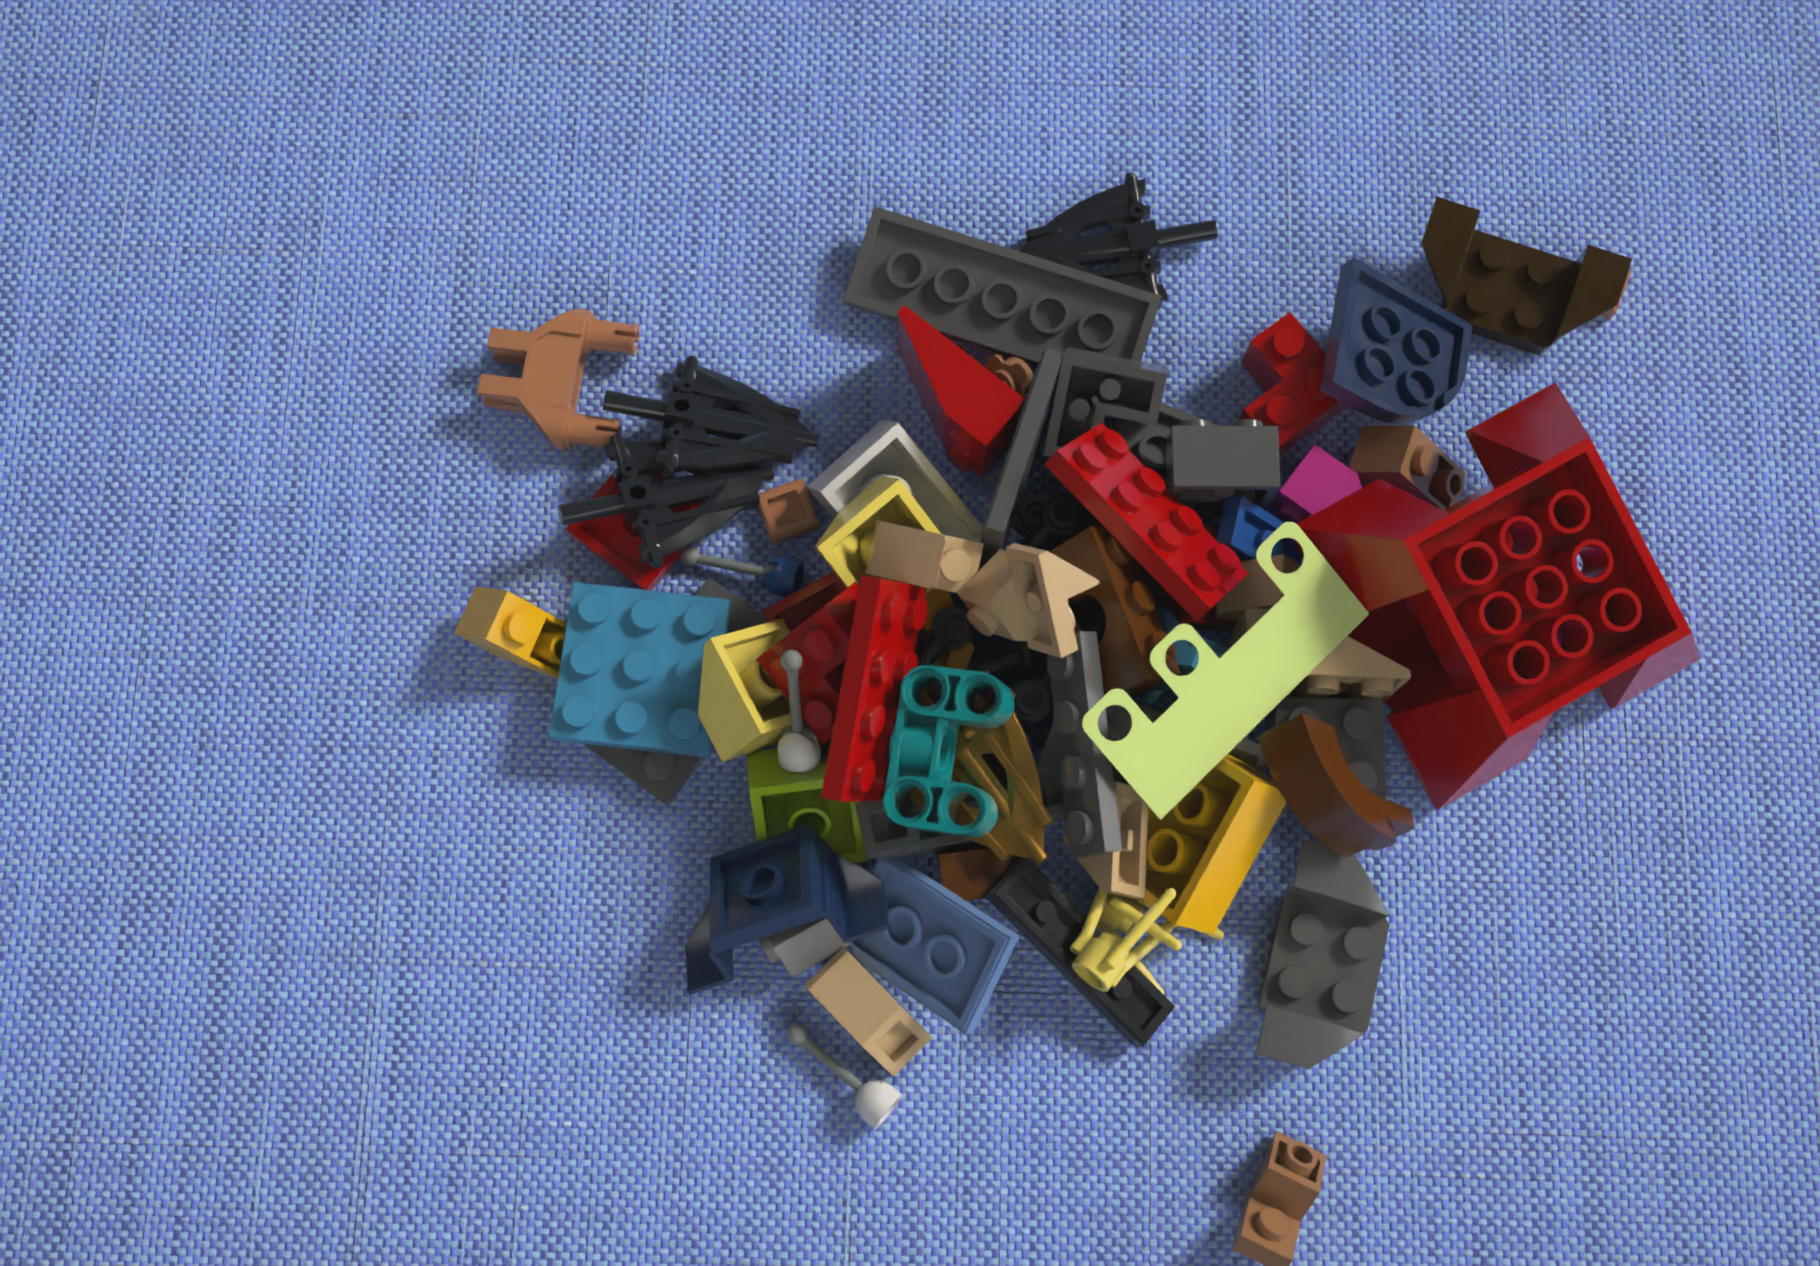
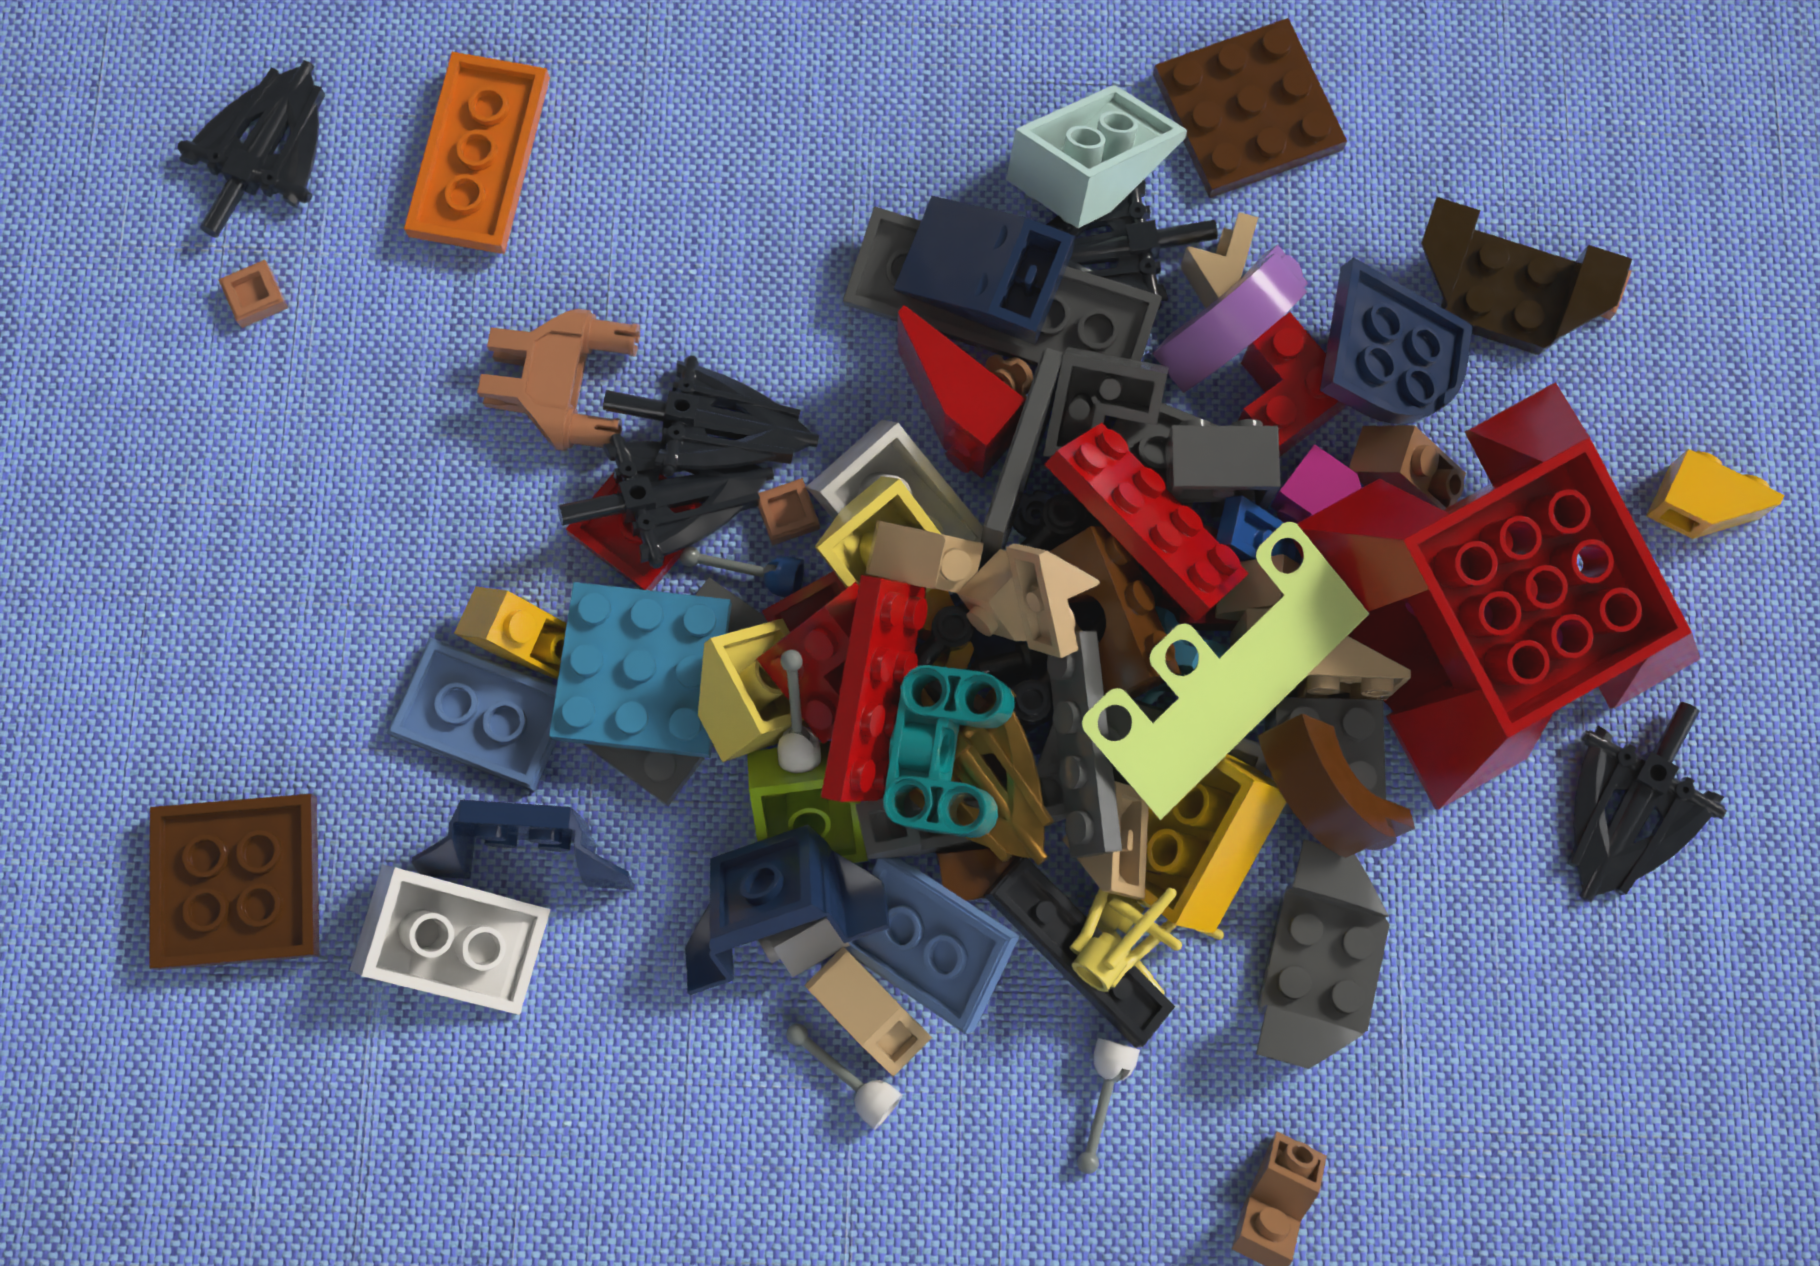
none -> reddish brown plate [149,794,320,970]
none -> black bar [177,60,325,238]
none -> nougat tile [218,260,288,328]
none -> white slope [350,864,551,1015]
none -> medium blue tile [386,637,557,792]
none -> orange plate [404,52,550,254]
none -> dark blue piece [411,800,635,890]
none -> dark blue slope [894,196,1075,345]
none -> light aqua slope [1006,85,1187,228]
none -> hinge [1077,1038,1140,1174]
none -> medium lavender arch [1152,244,1308,393]
none -> reddish brown plate [1153,18,1347,198]
none -> tan slope [1181,212,1258,308]
none -> black bar [1567,702,1727,903]
none -> yellow slope [1646,449,1785,539]

